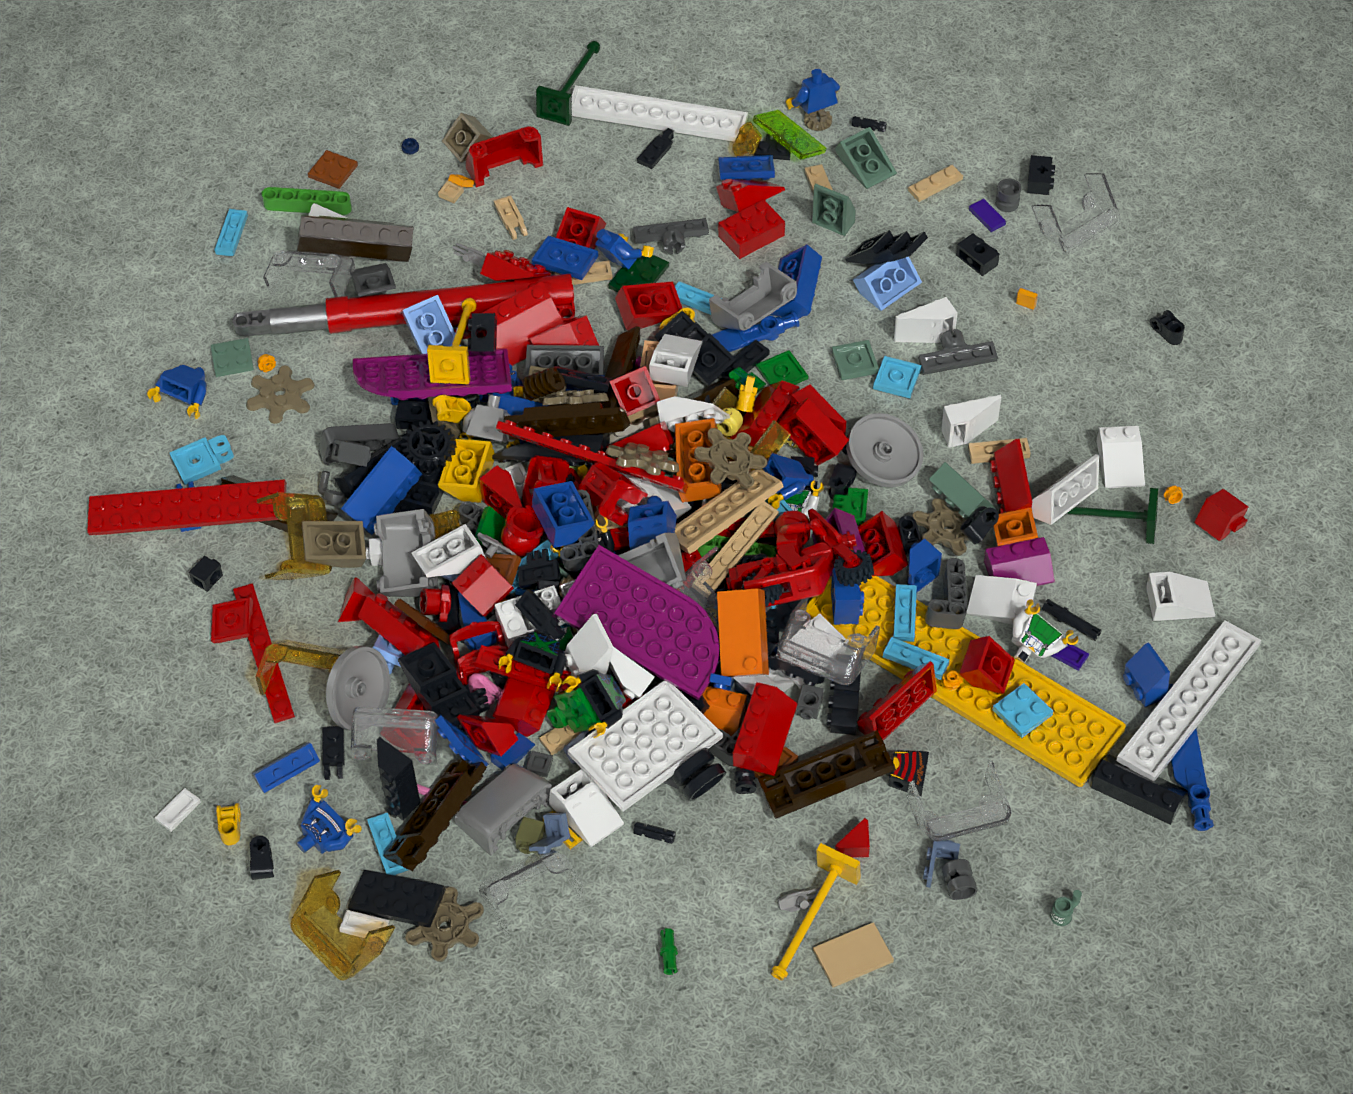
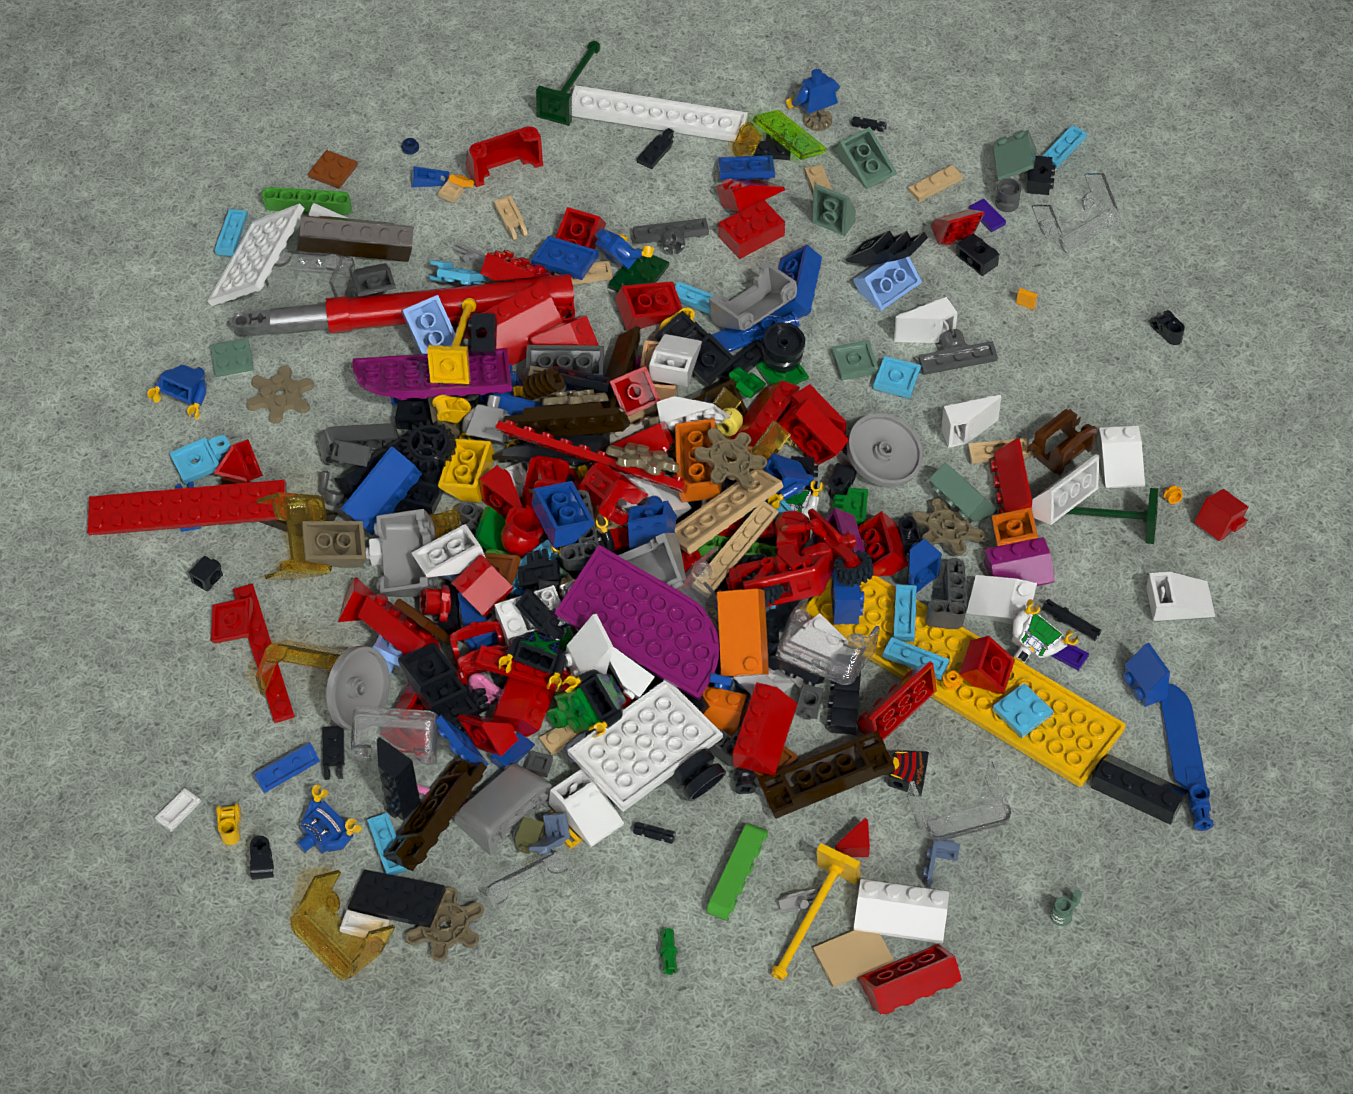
light orange plate [258,354,276,372] -> none
dark tan slope [442,113,493,163] -> none
light grey piece [477,532,517,558] -> none
yellow hinge [736,375,758,412] -> none
dark grey wheel [942,859,978,900] -> none
black piece [960,506,999,545] -> none
white plate [1116,620,1261,781] -> none
none -> white plate [207,203,305,306]
none -> red slope [213,439,263,482]
none -> blue slope [411,166,449,188]
none -> medium azure plate [429,260,488,285]
none -> bright green beam [707,823,768,921]
none -> black wheel [761,322,806,372]
none -> white slope [854,879,949,944]
none -> red slope [857,944,962,1015]
none -> red slope [931,209,984,246]
none -> sand green slope [994,130,1037,181]
none -> reddish brown animal [1027,409,1097,475]
none -> medium azure plate [1043,125,1087,169]

